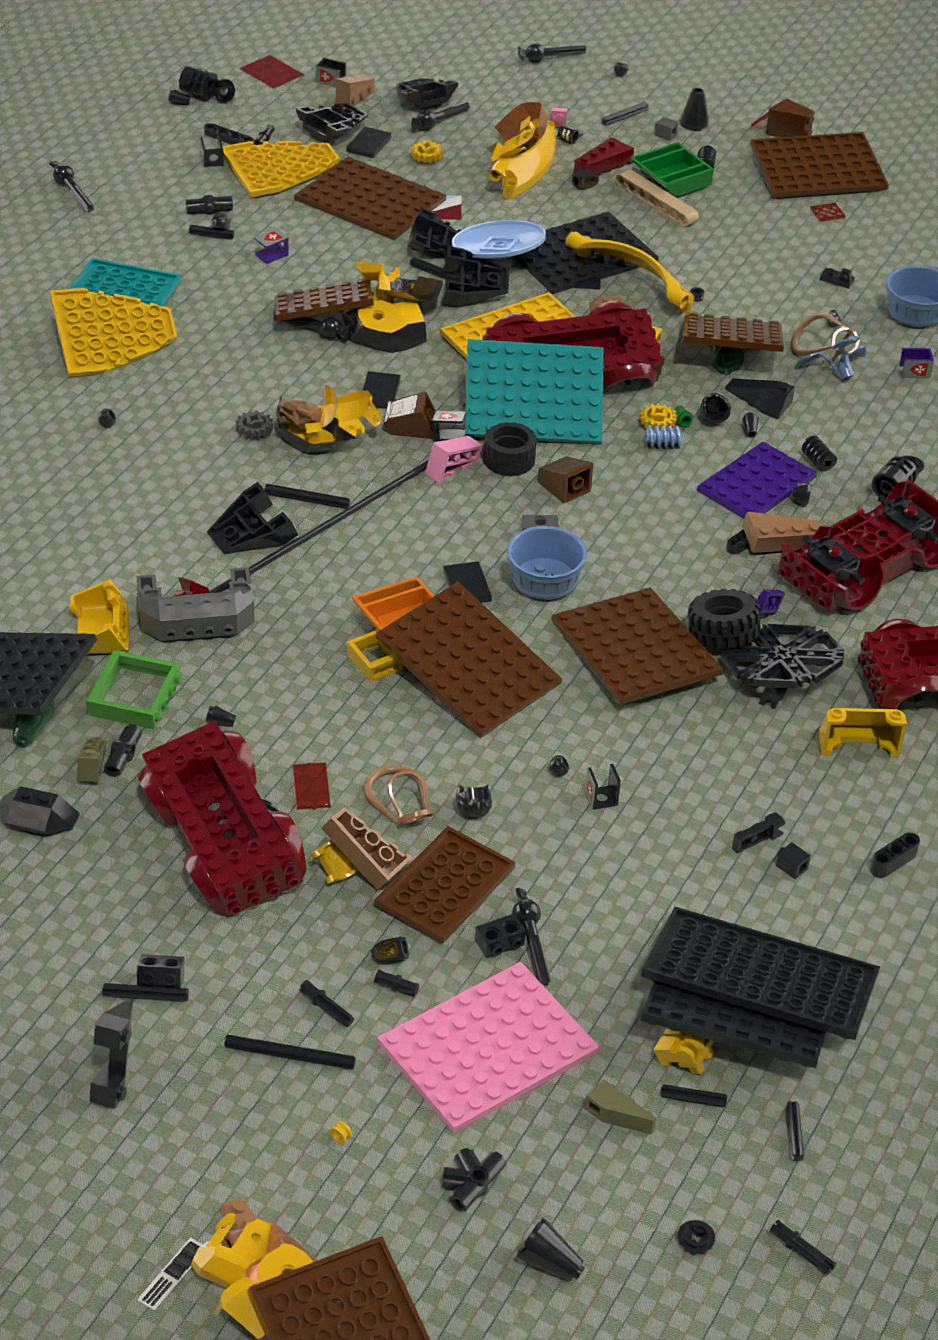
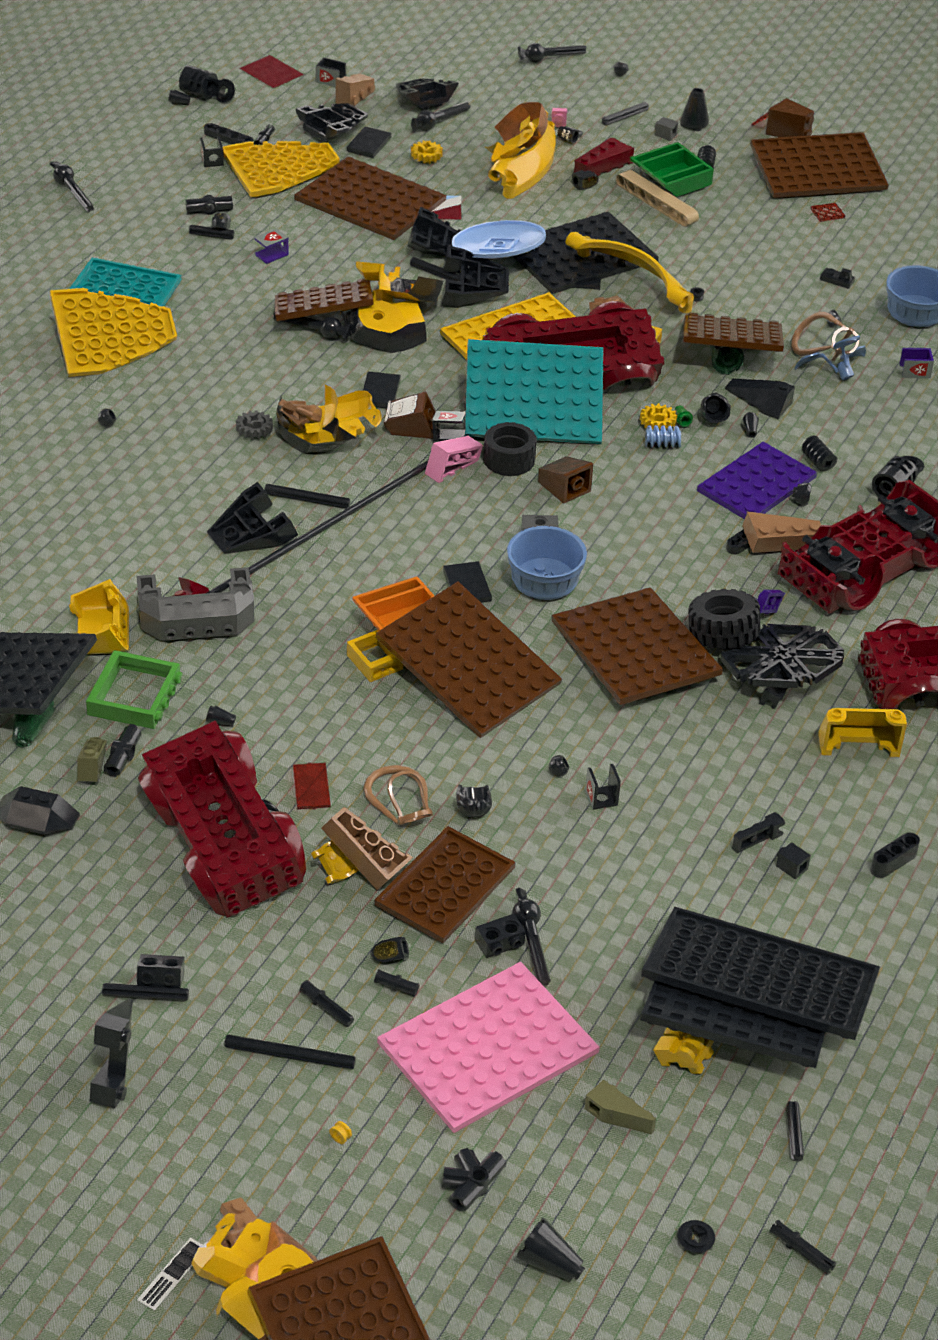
black axle [660,1084,728,1107] -> none

